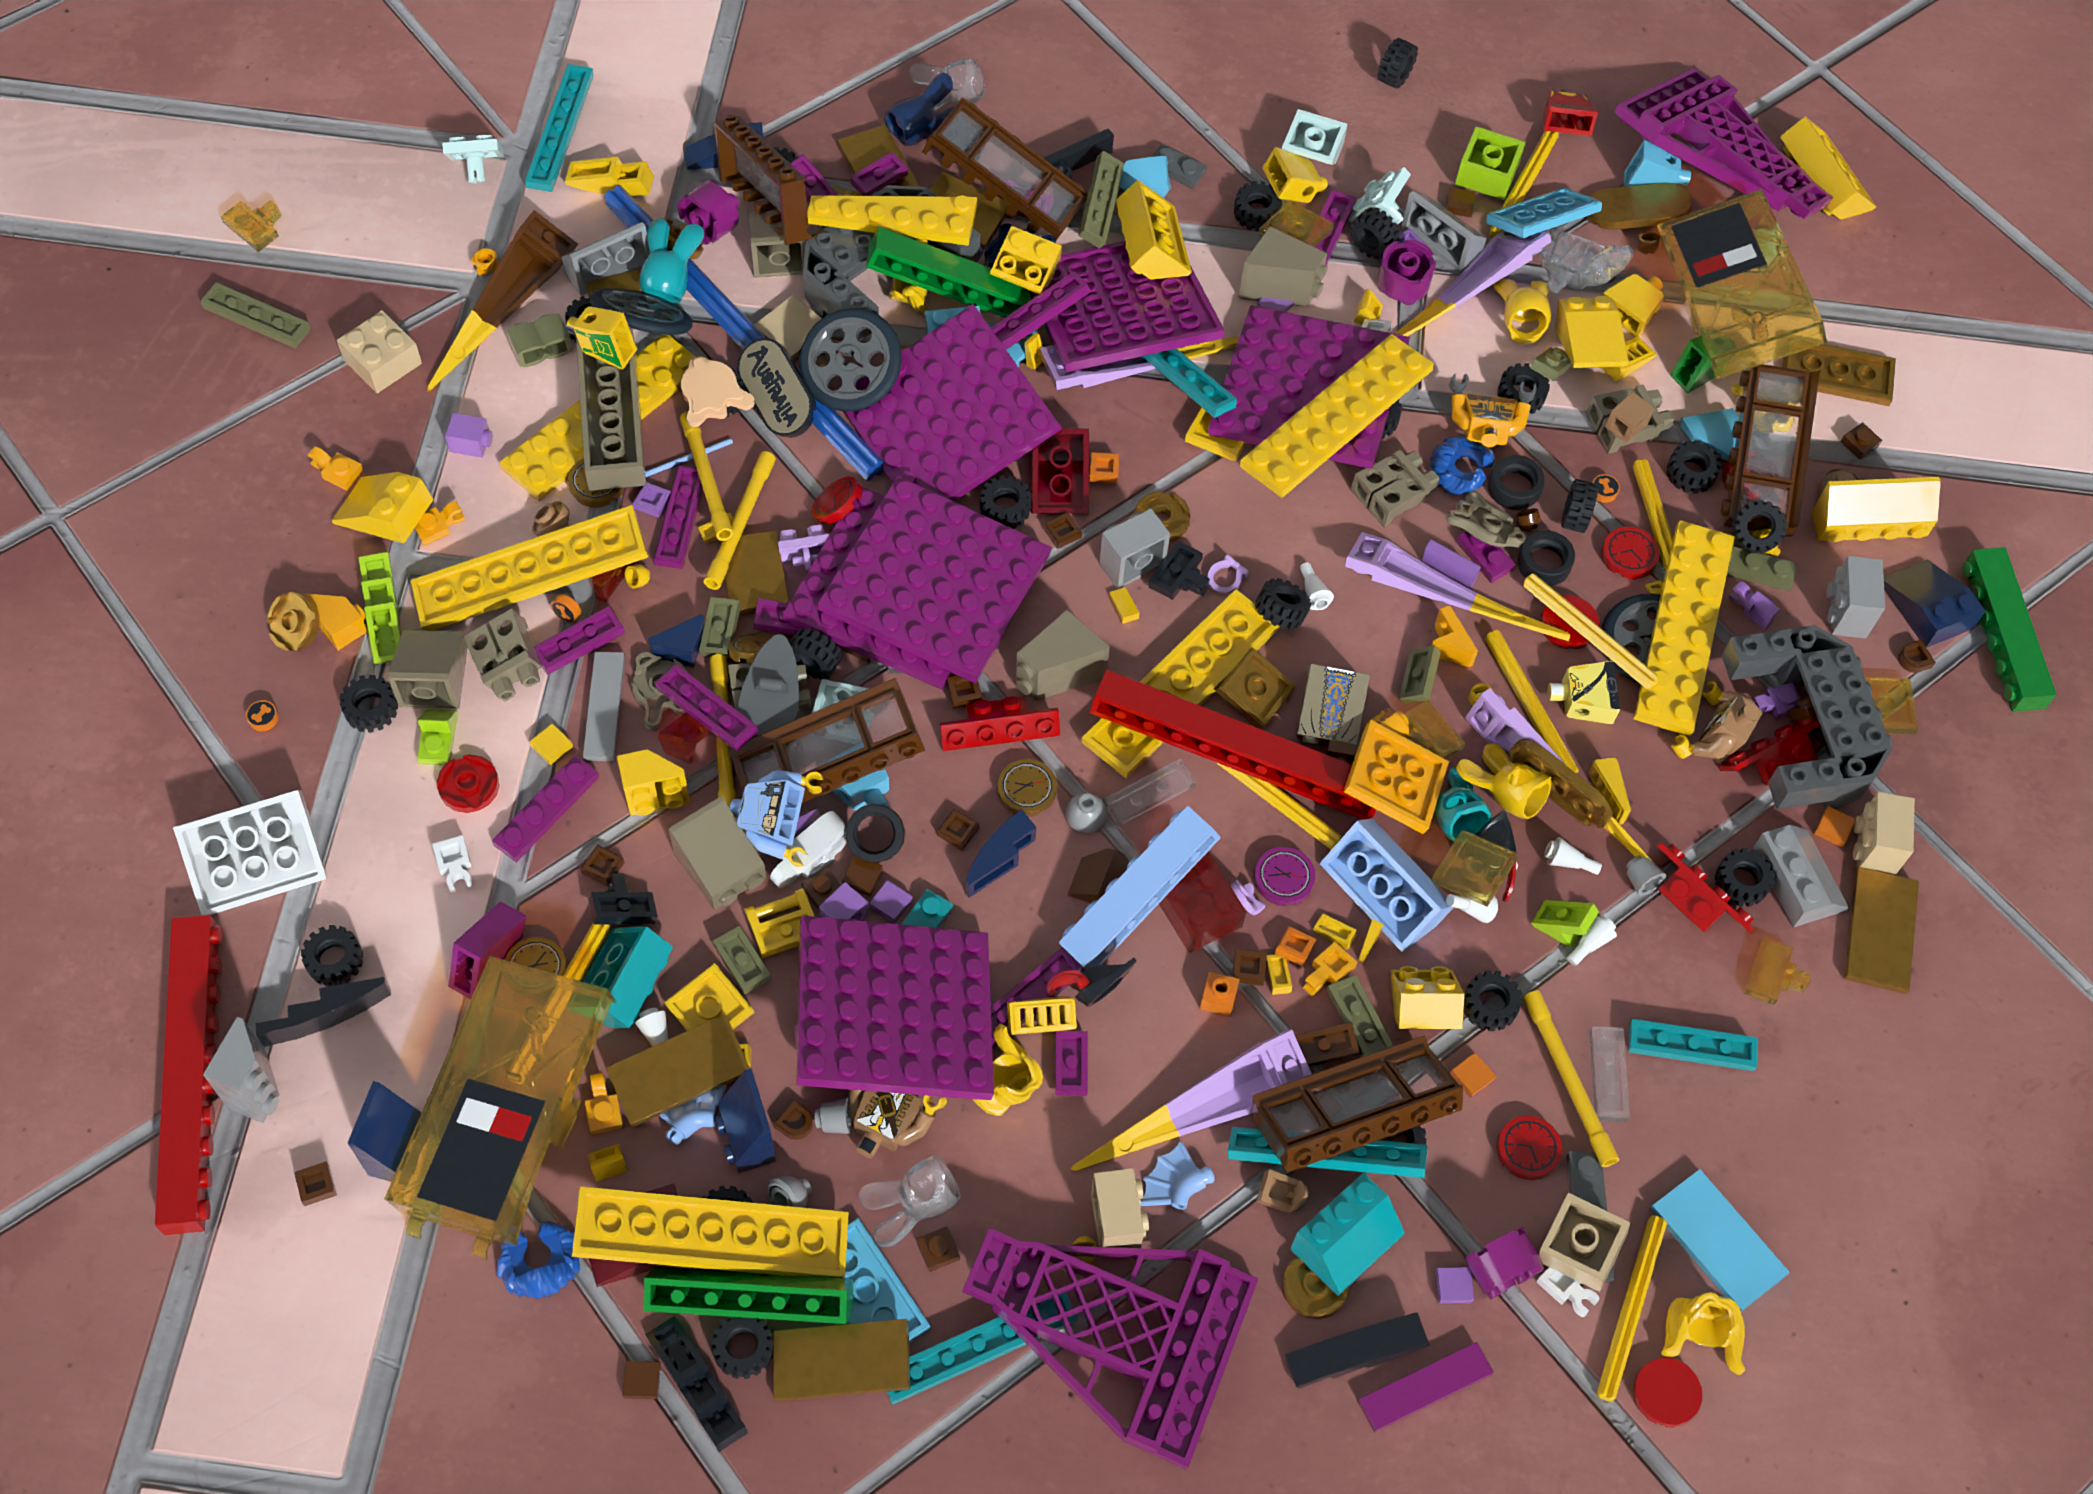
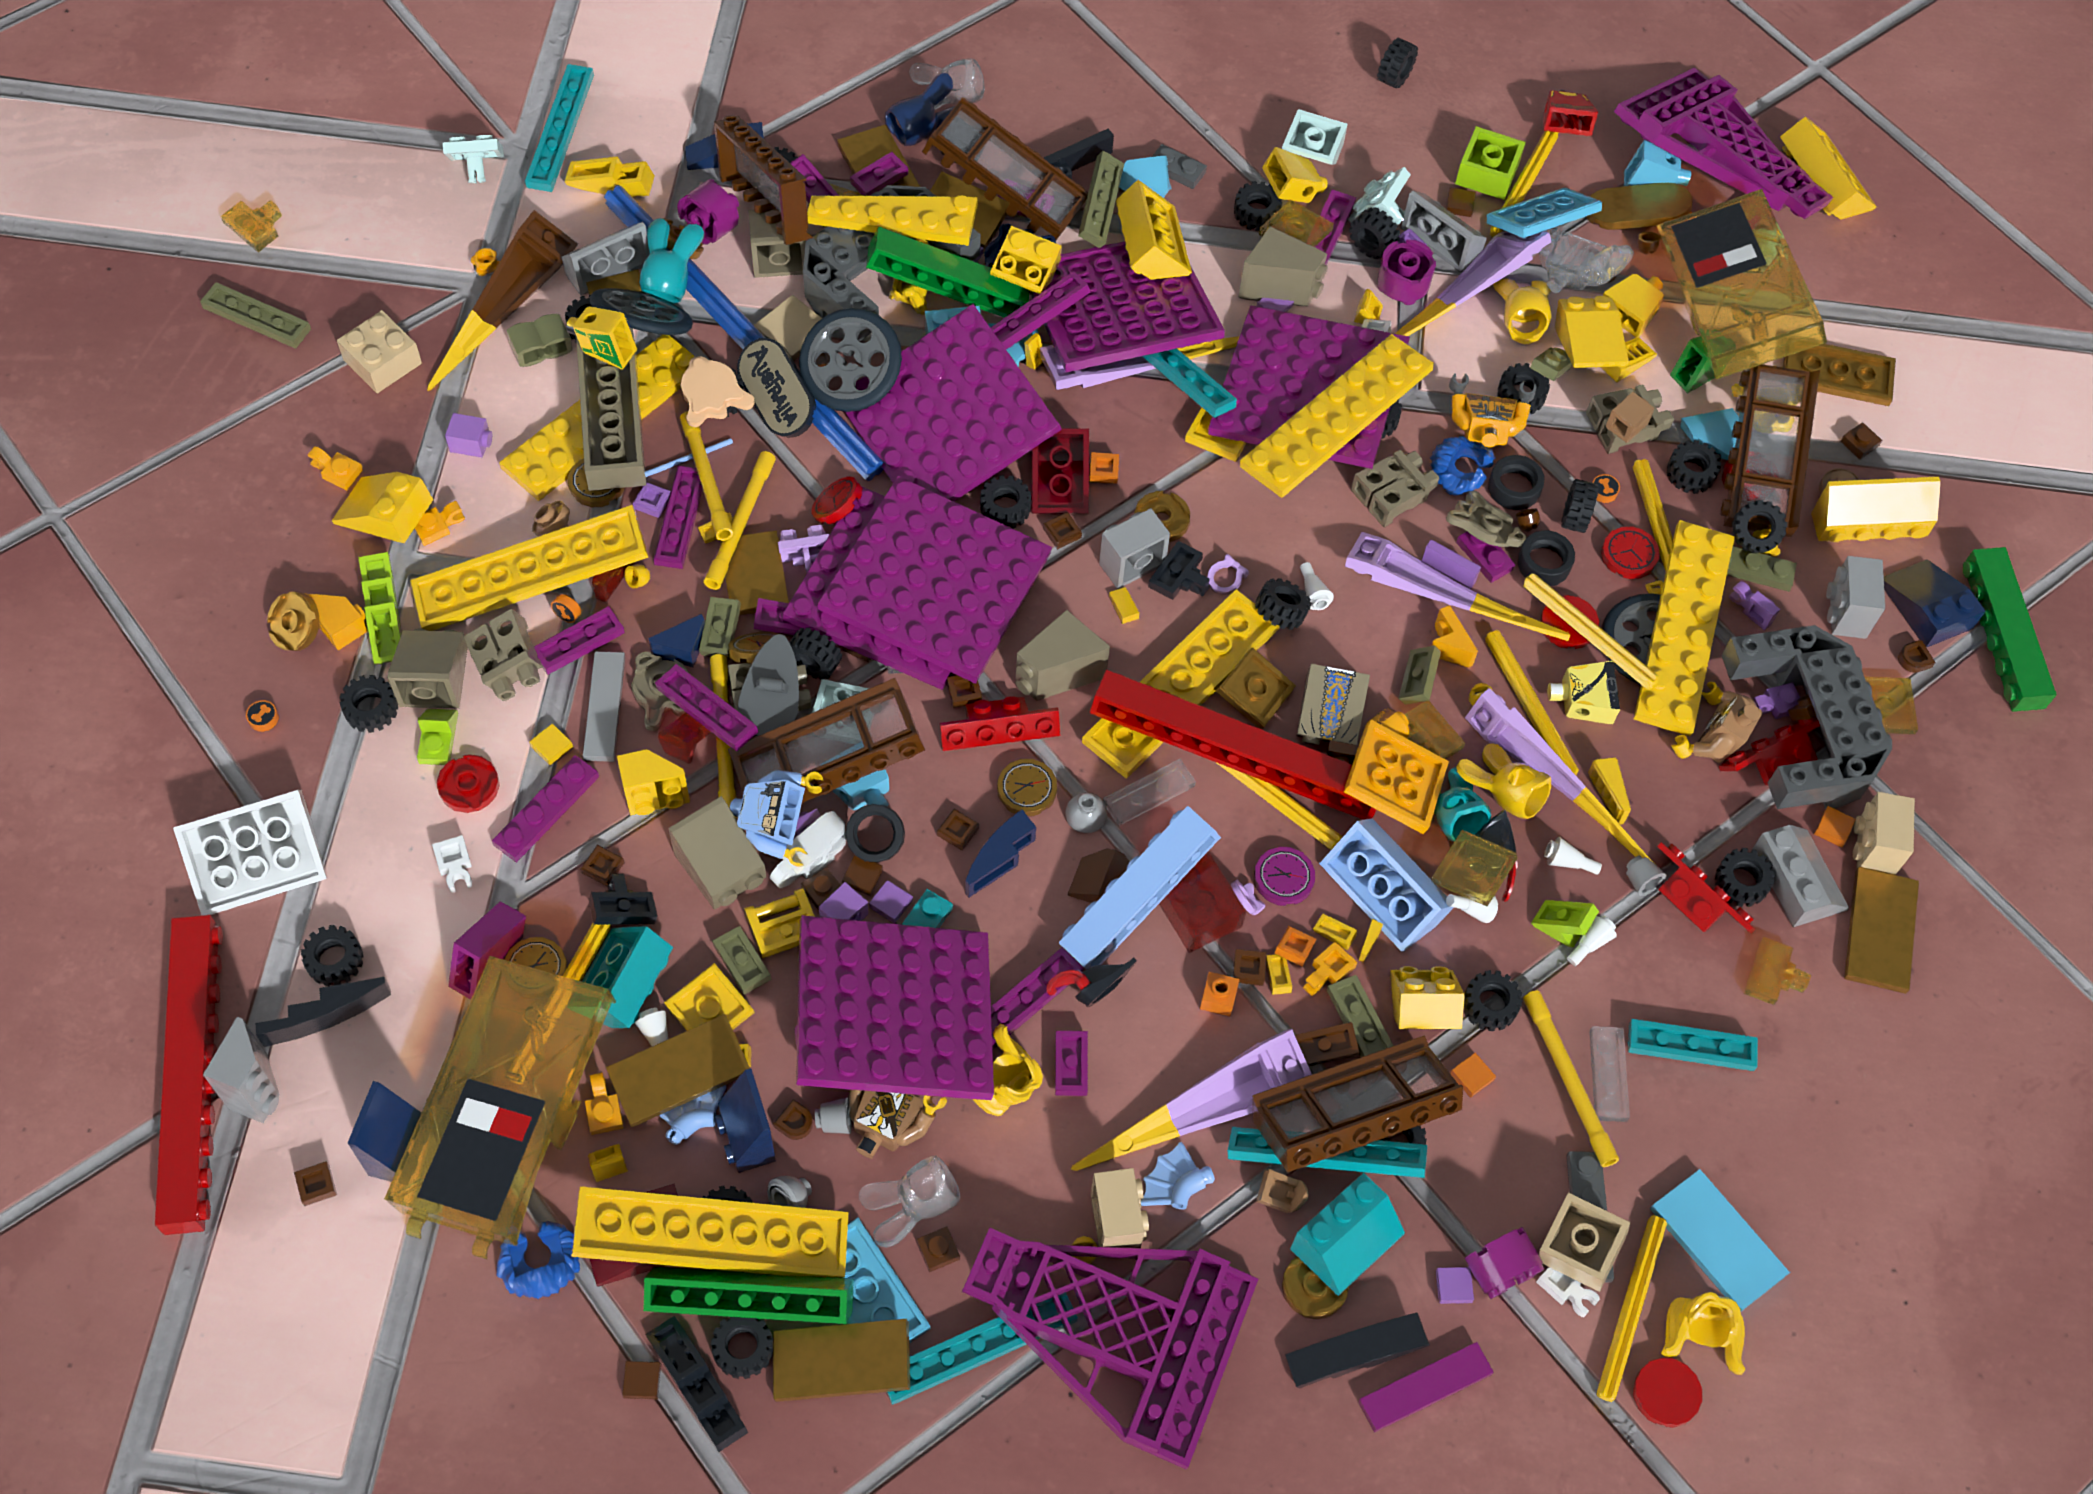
yellow slope [1007,996,1077,1035] -> none
red tile [1496,1115,1563,1180] -> none
pearl gold tile [1509,739,1612,828] -> none

